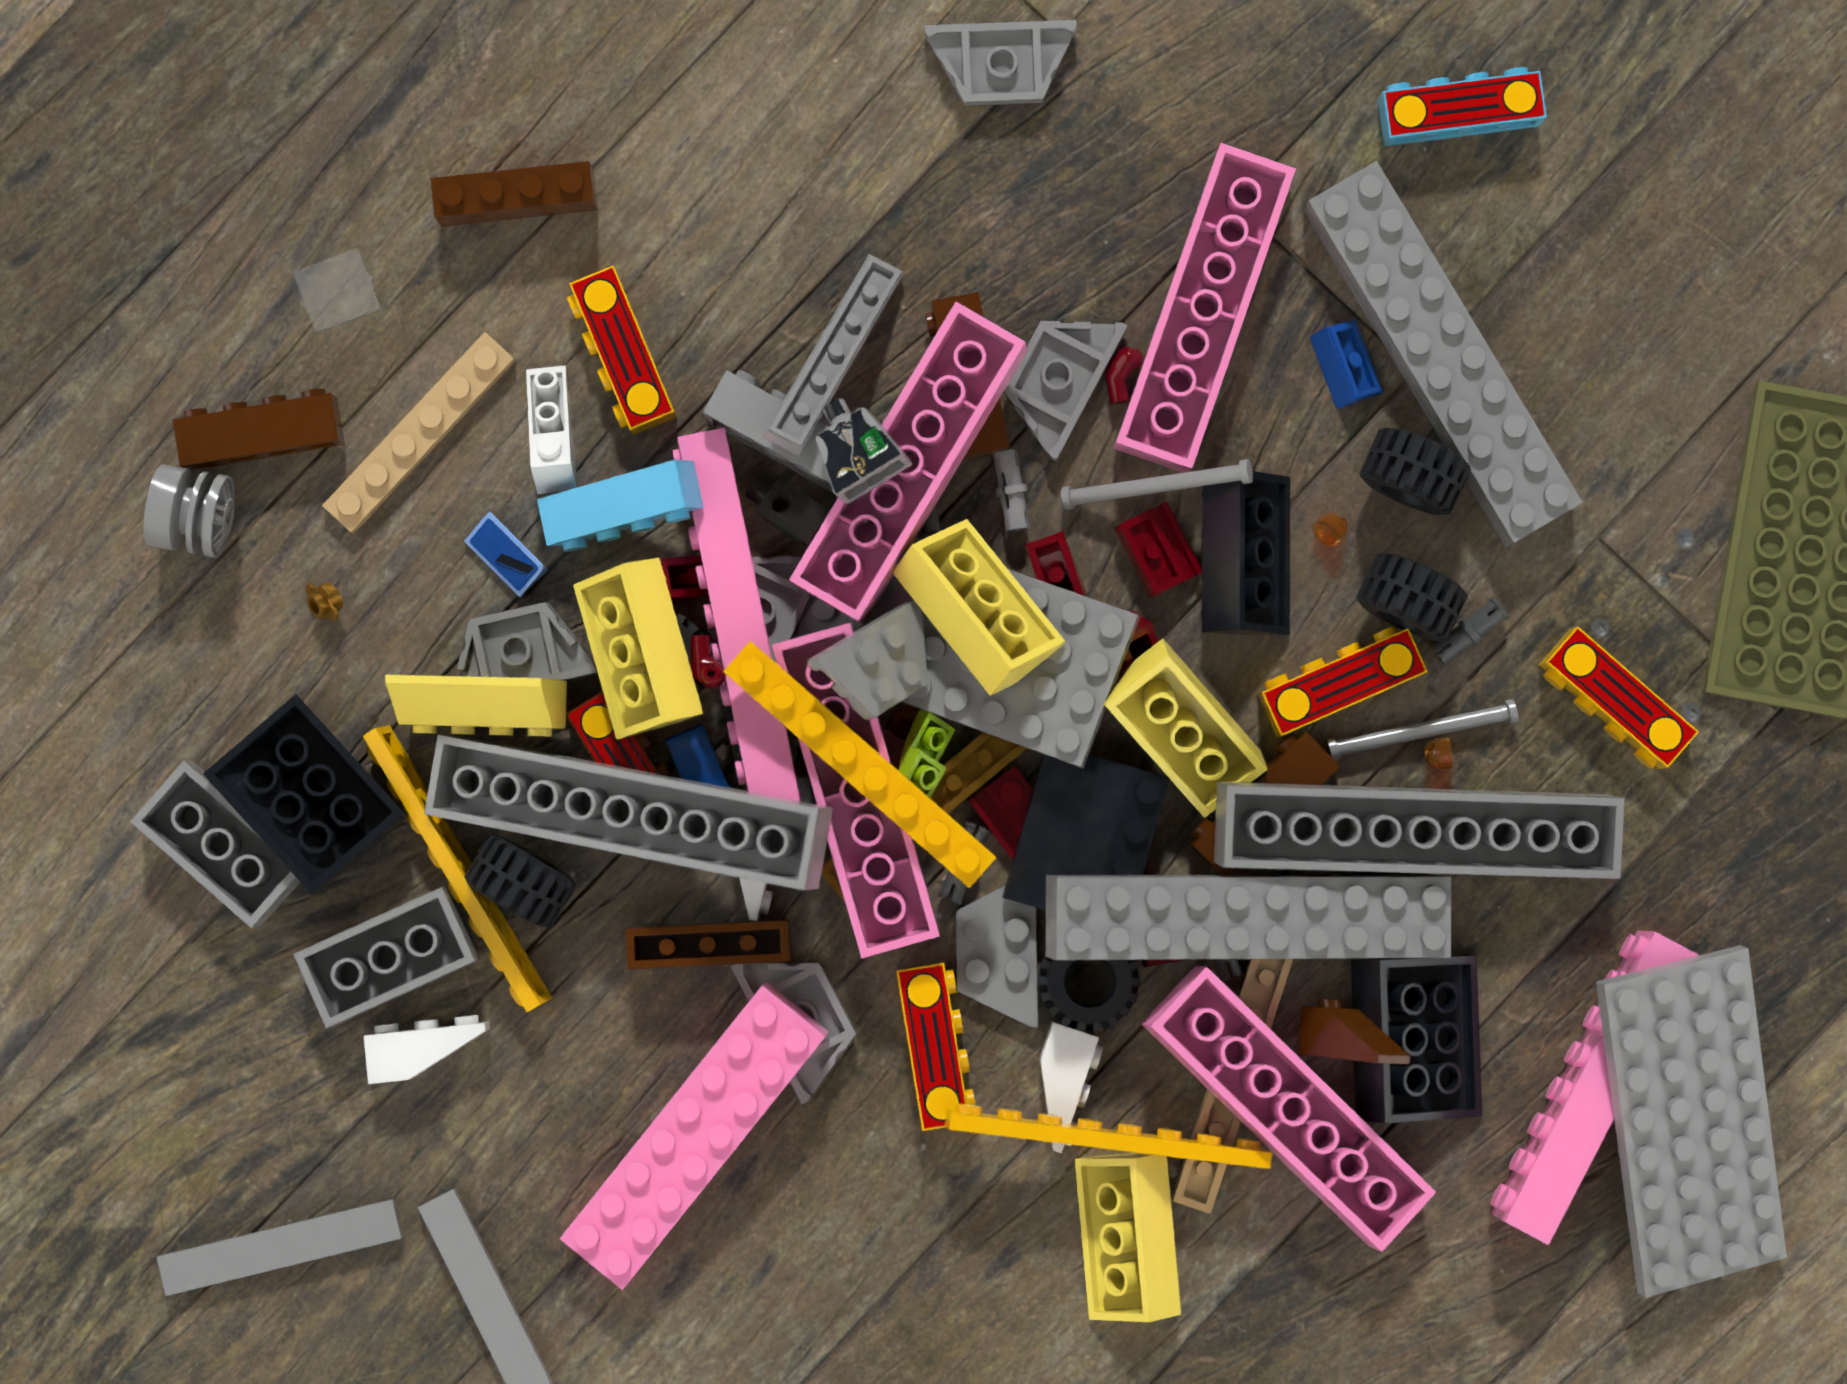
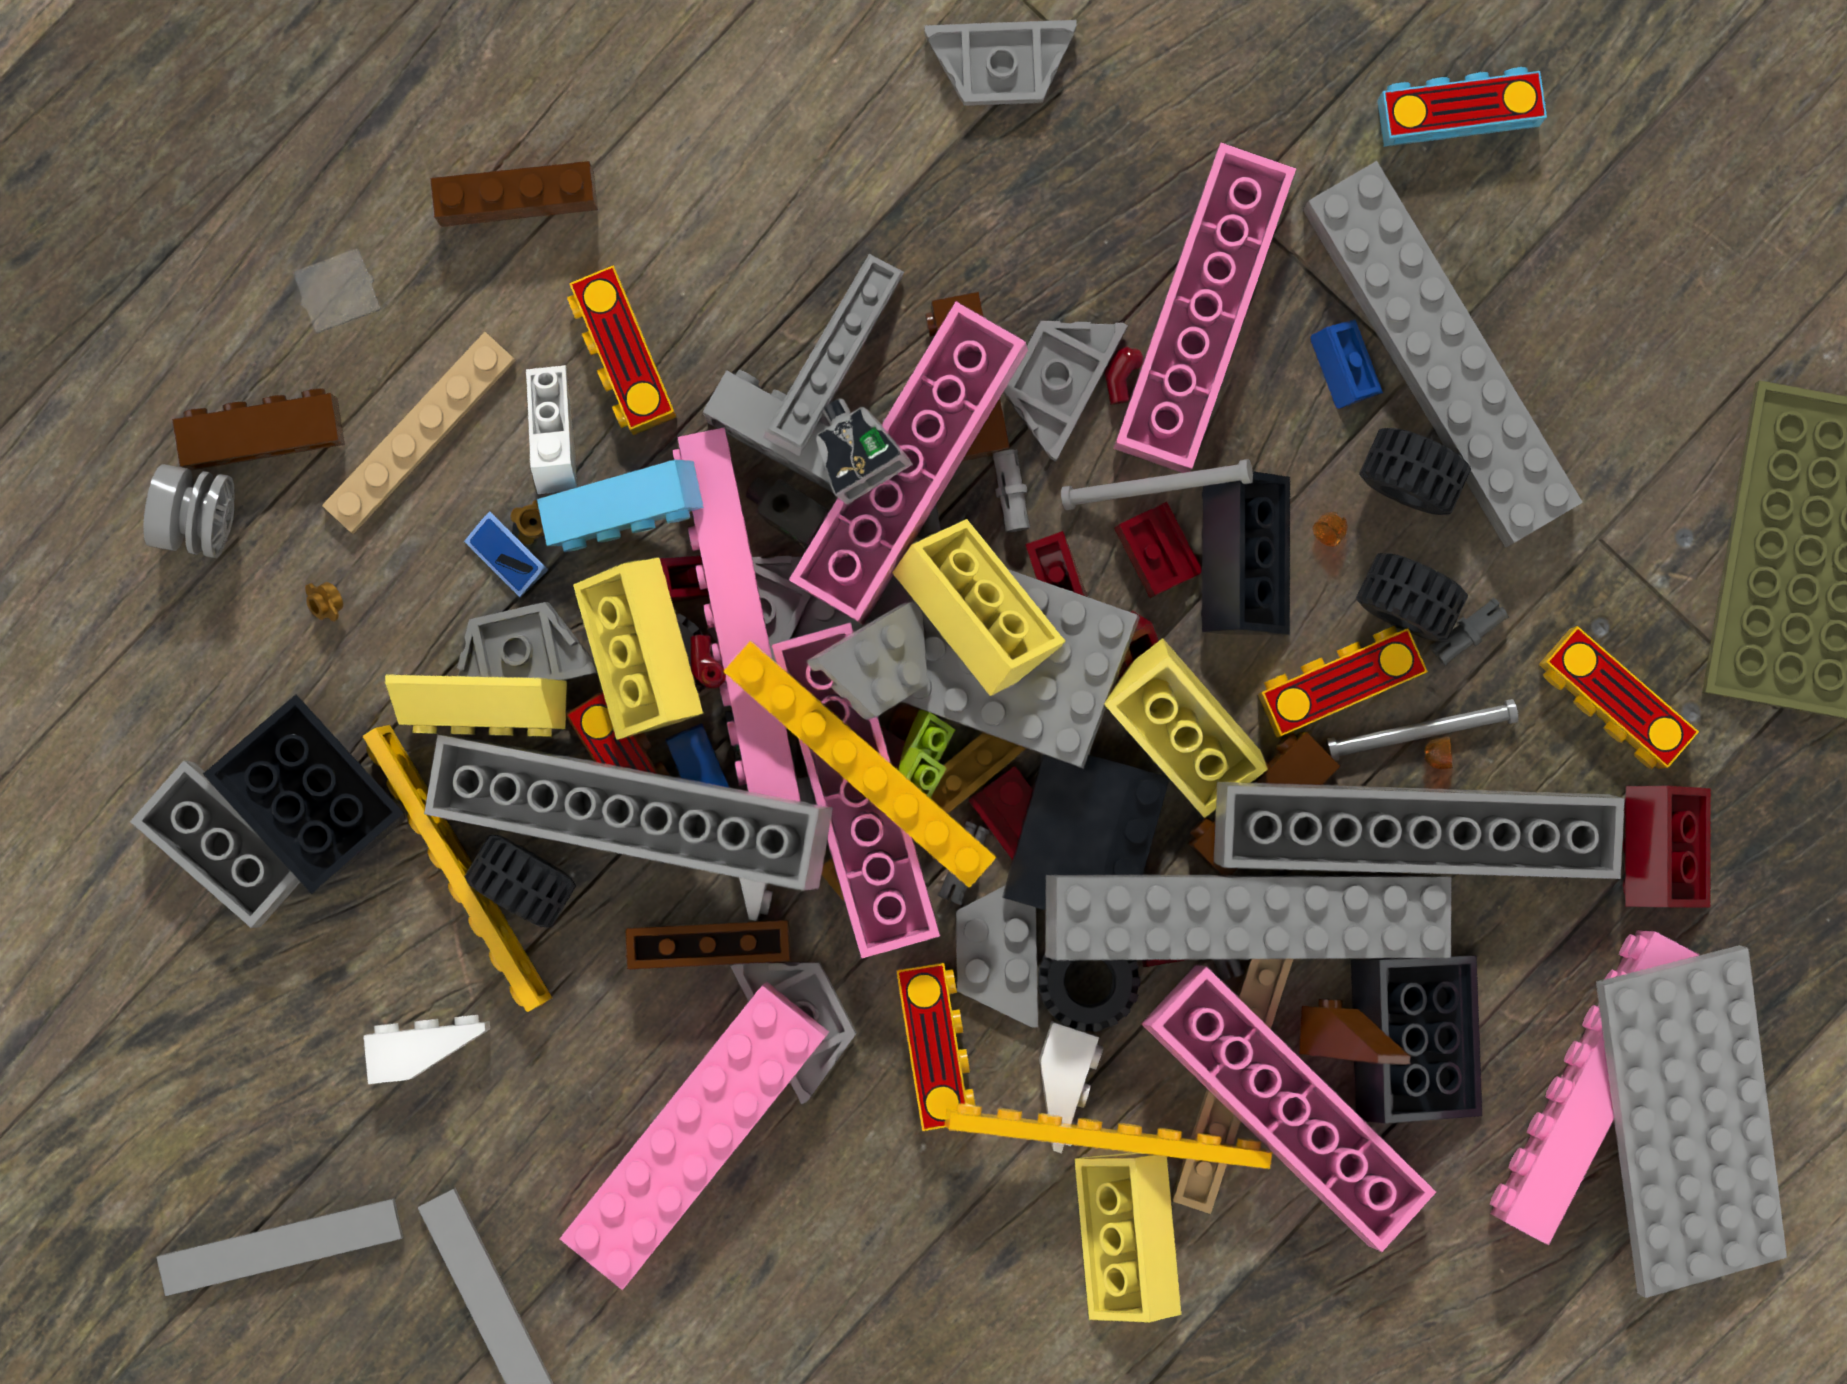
light grey brick [293,887,481,1028] -> none
none -> pearl gold plate [510,499,544,545]
none -> dark red slope [1623,786,1711,908]

